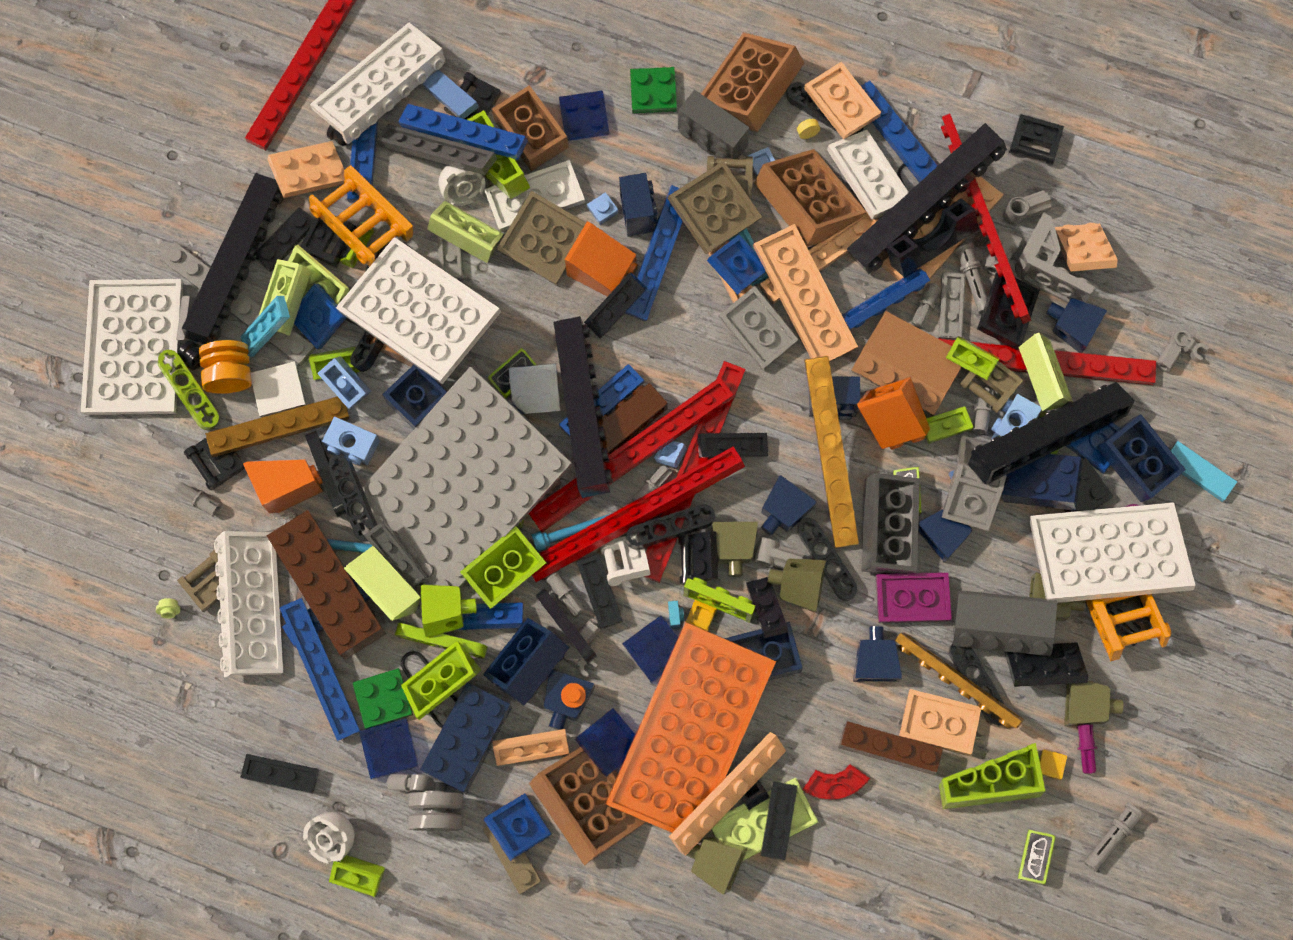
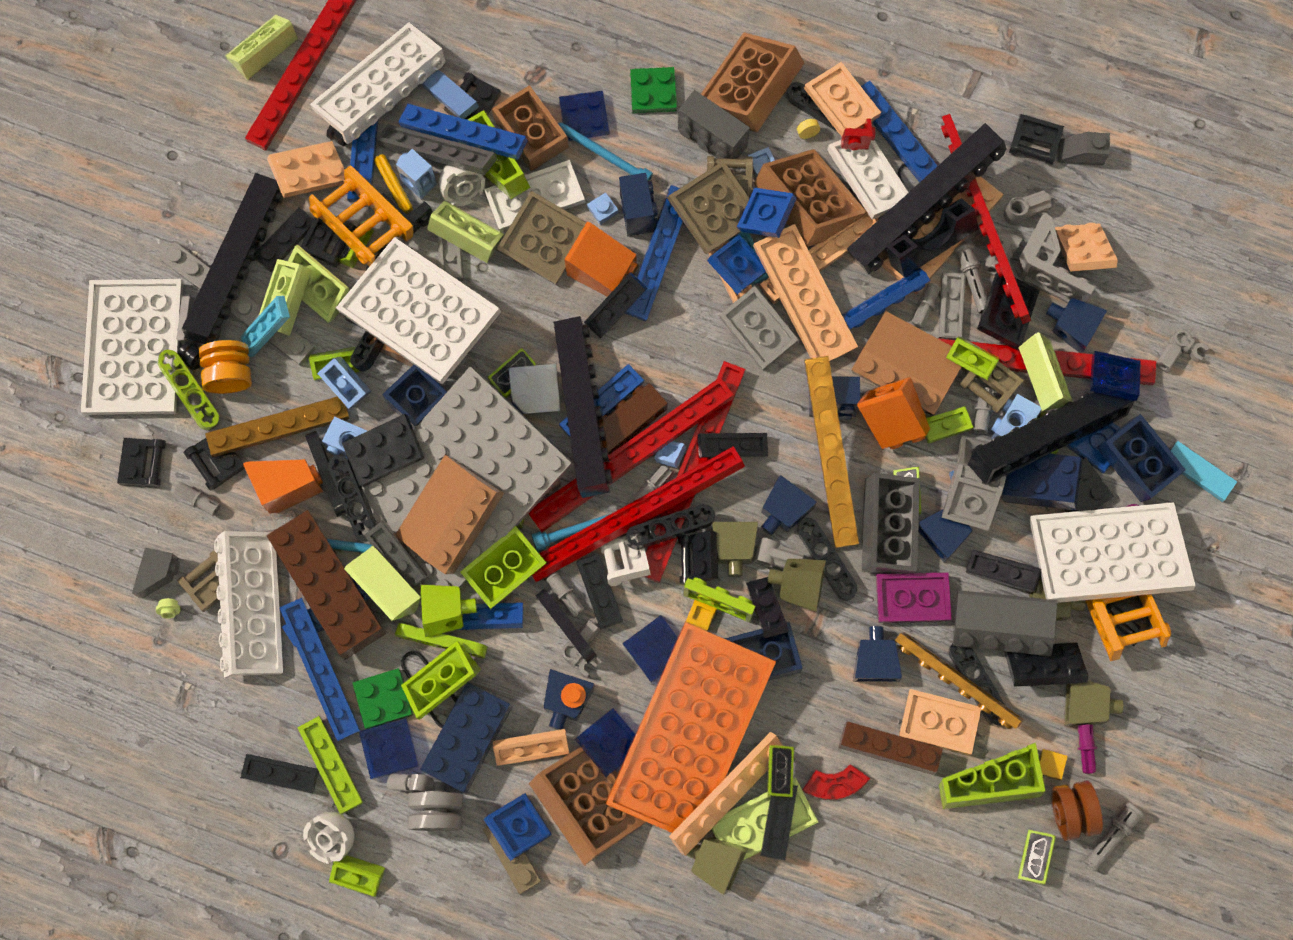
white tile [251,361,306,418] -> none
blue tile [294,284,347,349] -> none
dark blue brick [483,618,569,706] -> none
medium azure plate [668,601,685,629] -> none
black tile [741,780,770,810] -> none
none -> black plate [117,438,166,488]
none -> dark grey slope [132,547,180,599]
none -> yellowish green slope [225,15,298,80]
none -> lime plate [297,716,364,815]
none -> black plate [342,414,424,487]
none -> yellow axle [374,154,413,214]
none -> black bracket [381,193,433,233]
none -> light blue brick [396,149,437,199]
none -> medium nougat slope [396,455,504,574]
none -> dark azure piece [558,122,653,181]
none -> blue plate [737,188,797,238]
none -> slope [767,745,794,797]
none -> red bracket [841,118,875,150]
none -> black tile [966,550,1041,593]
none -> dark orange wheel [1051,780,1103,841]
none -> dark grey slope [1058,132,1110,165]
none -> clear blue plate [1090,351,1141,401]

